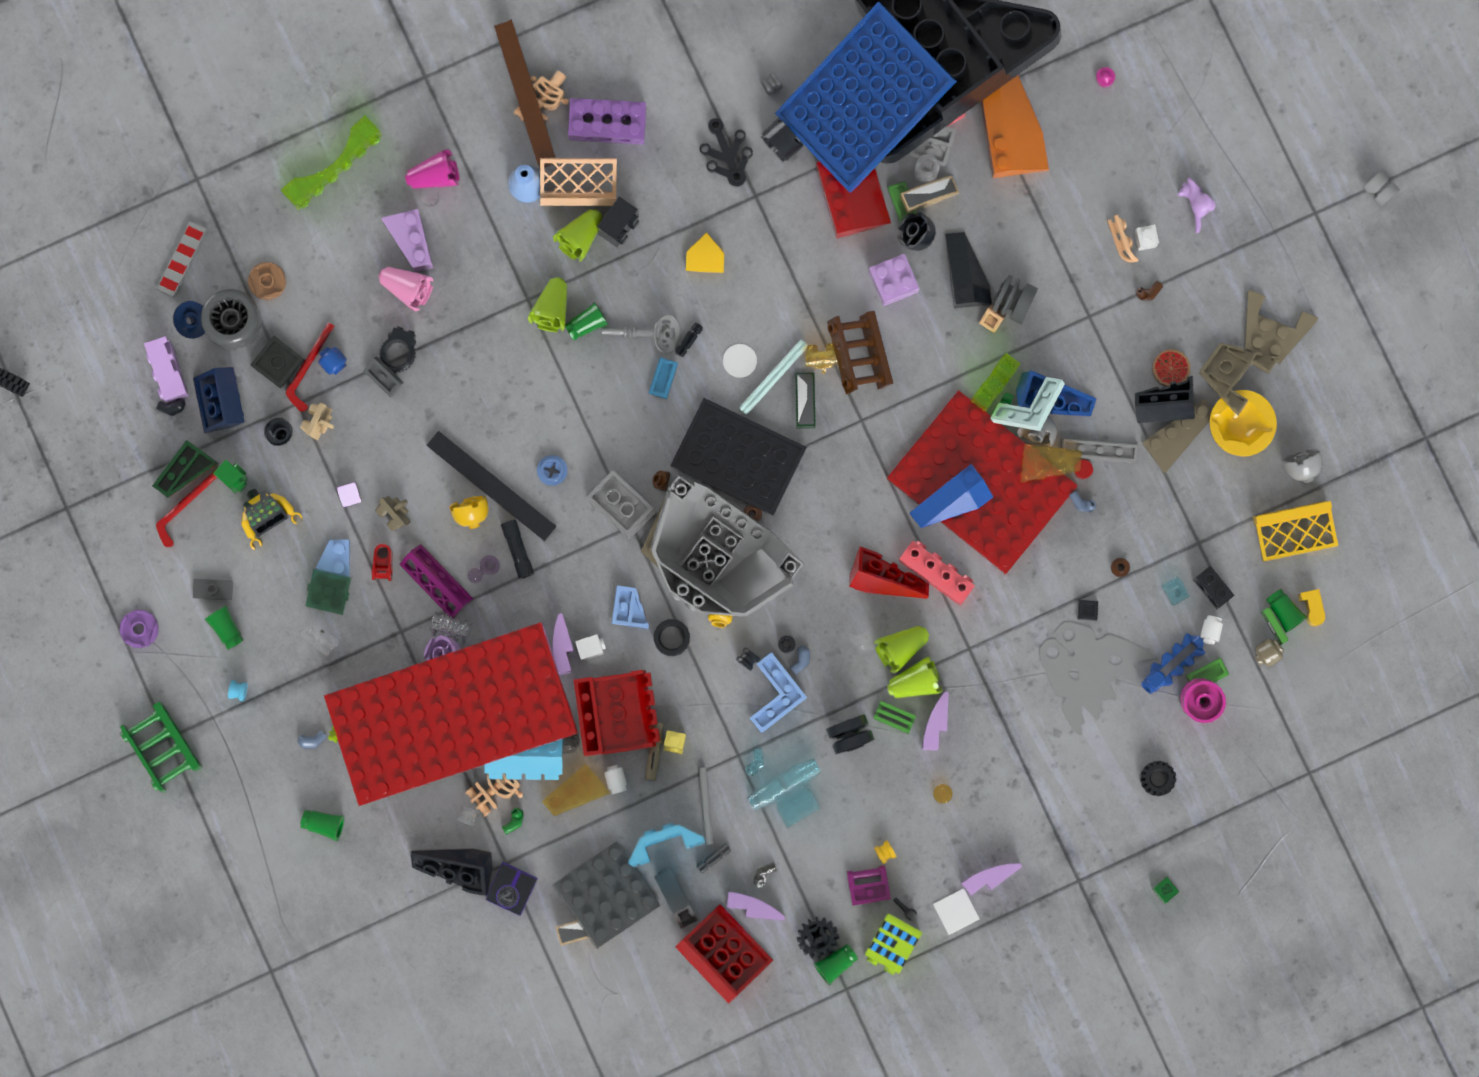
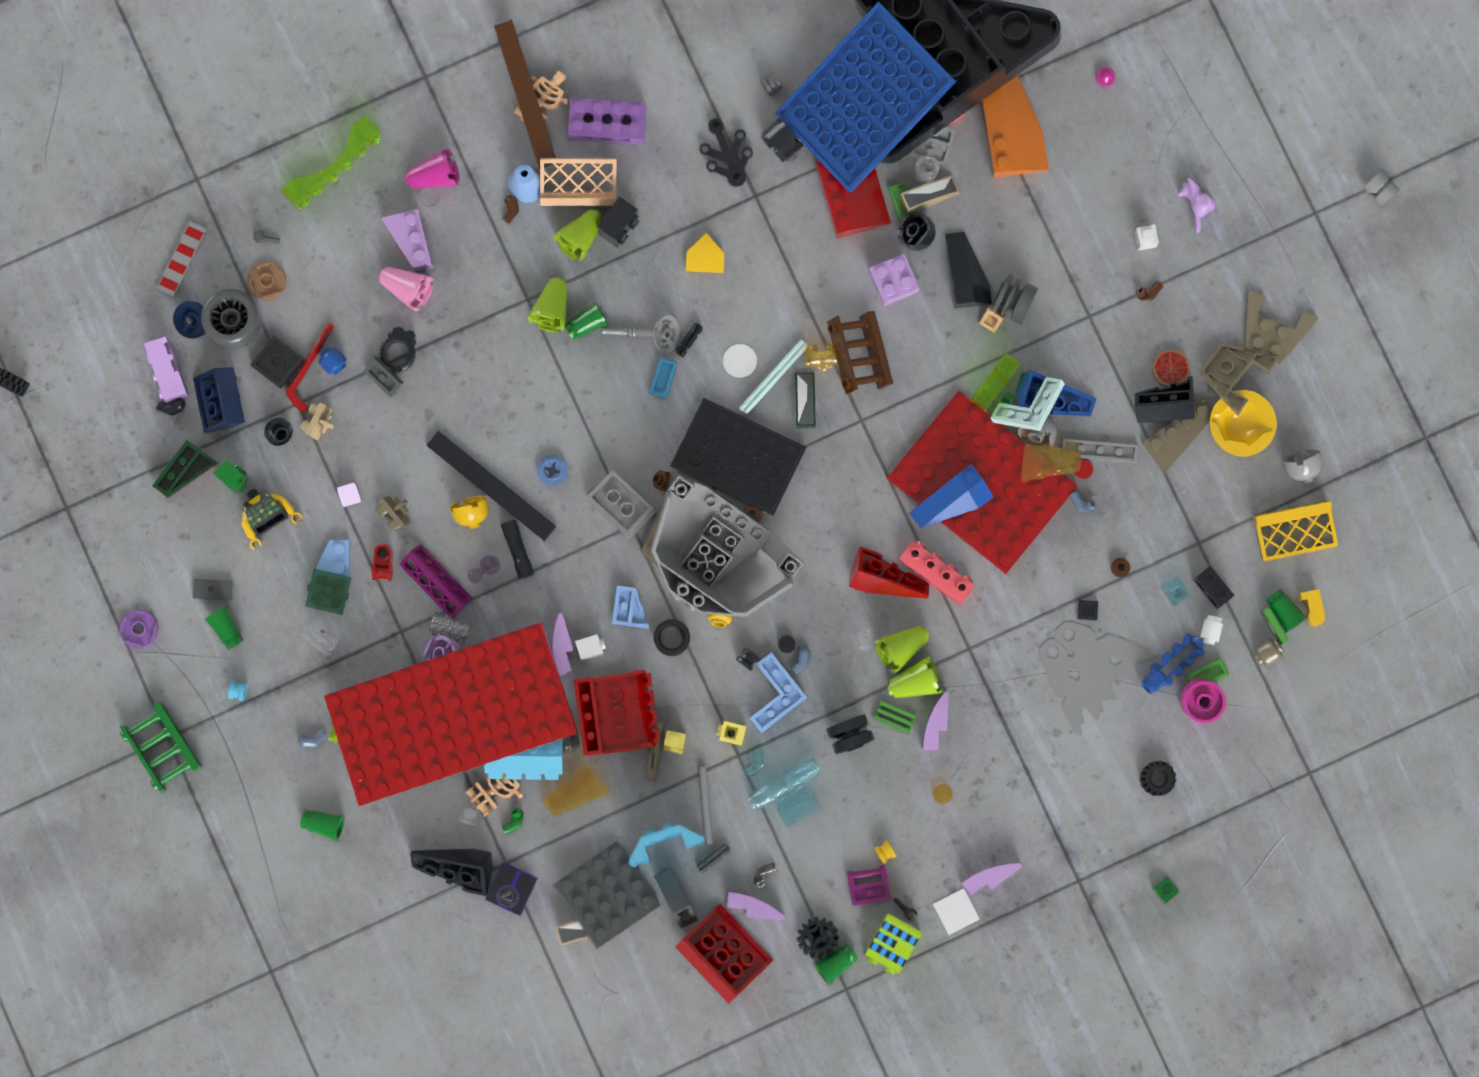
red piece [156,467,218,548] -> none
white brick [604,765,627,795] -> none
light nougat piece [1107,215,1138,262] -> none
none -> dark grey hand [254,230,280,243]
none -> reddish brown arm [502,195,519,224]
none -> light yellow brick [716,721,746,746]

